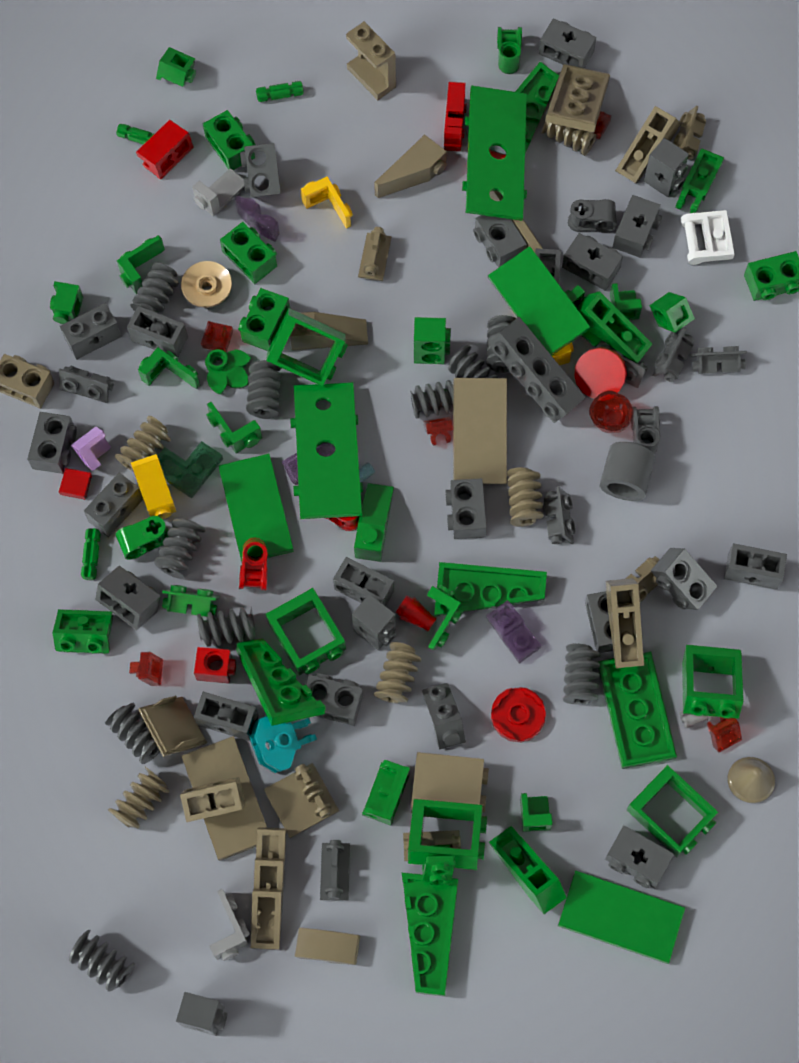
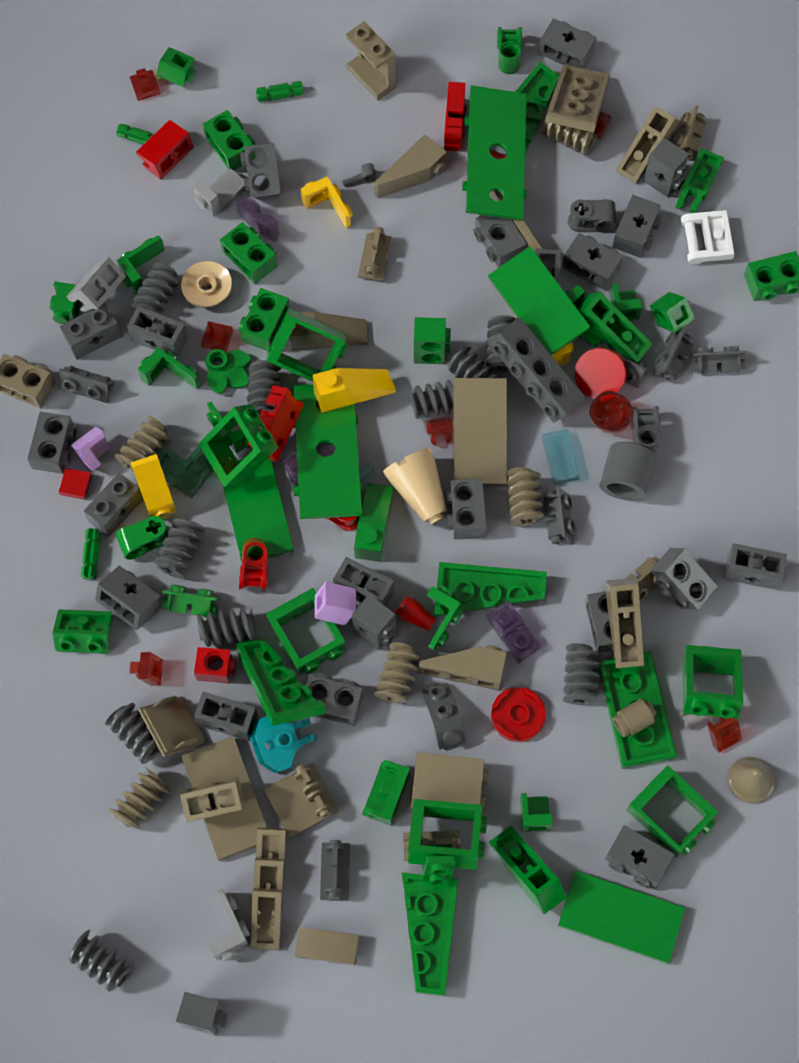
none -> light grey hinge [66,257,126,312]
none -> clear red tile [129,68,161,101]
none -> green window [198,404,278,487]
none -> red piece [248,385,304,462]
none -> yellow slope [313,368,396,413]
none -> lavender panel [315,581,356,625]
none -> dark grey hand [342,163,376,187]
none -> tan cone [383,448,447,525]
none -> dark tan slope [419,645,507,691]
none -> clear light blue tile [542,429,580,485]
none -> dark tan brick [612,699,656,737]

